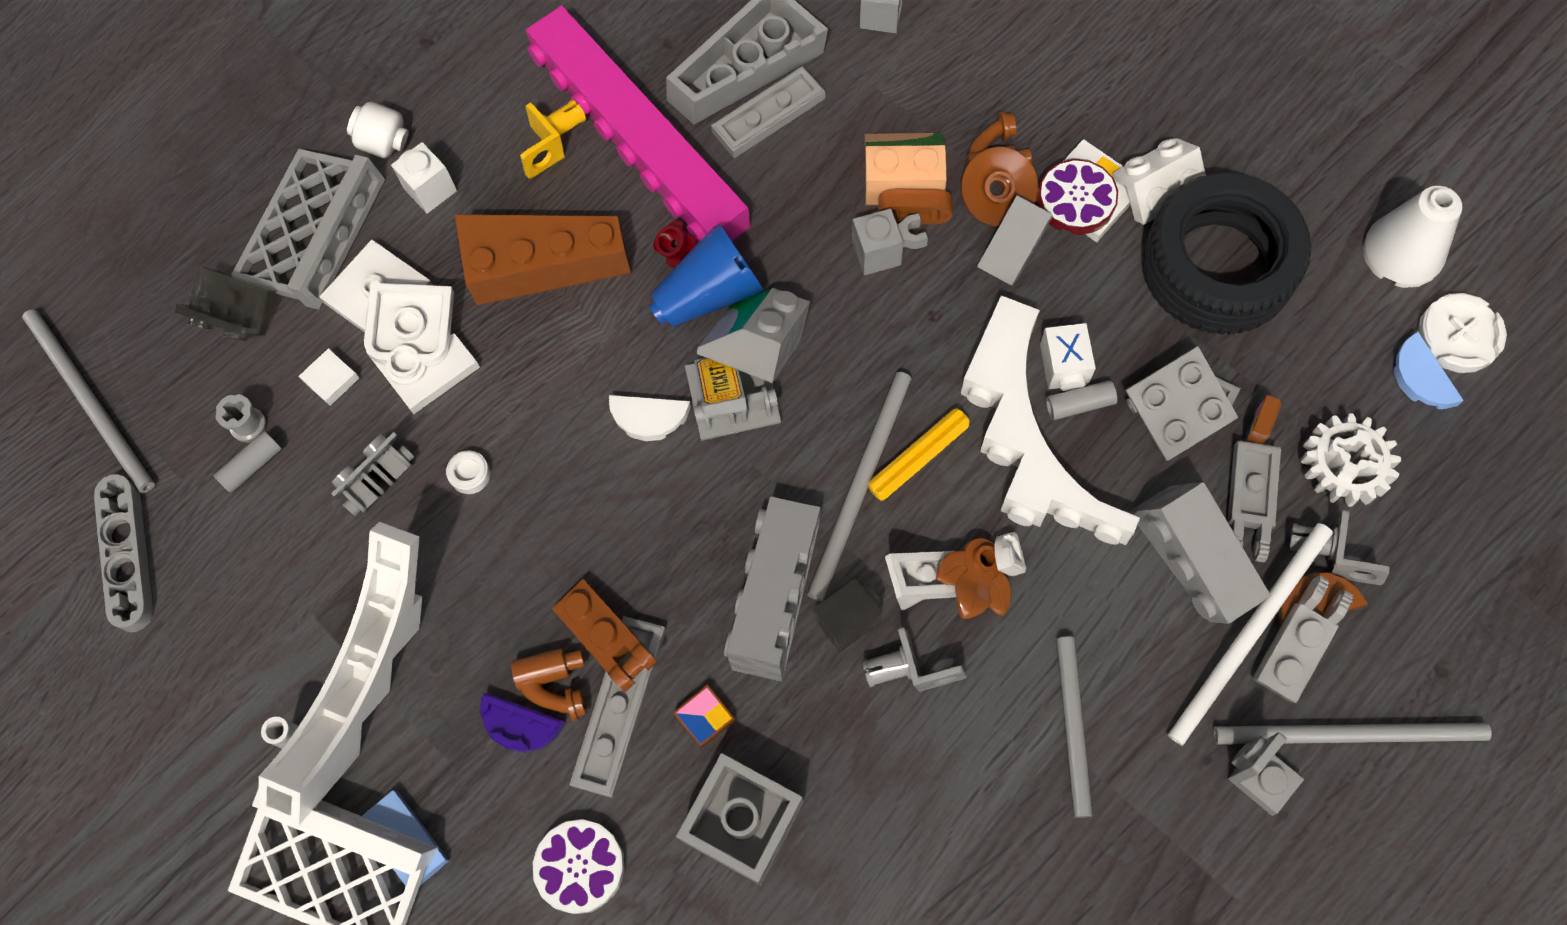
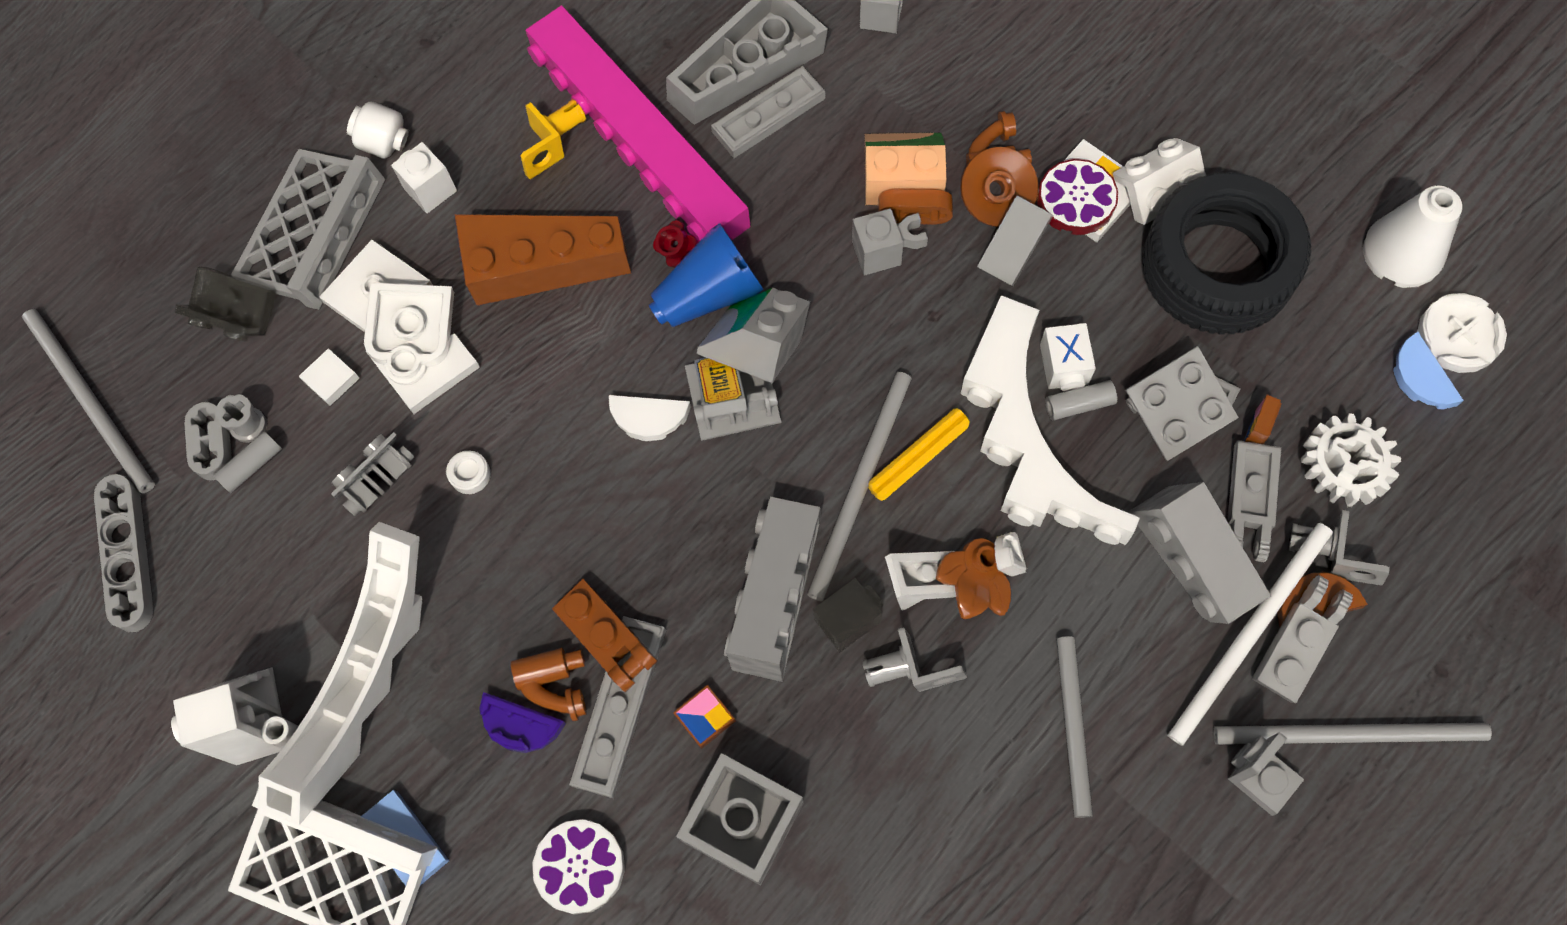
none -> white wedge [171,667,282,765]
none -> light grey beam [184,402,232,480]

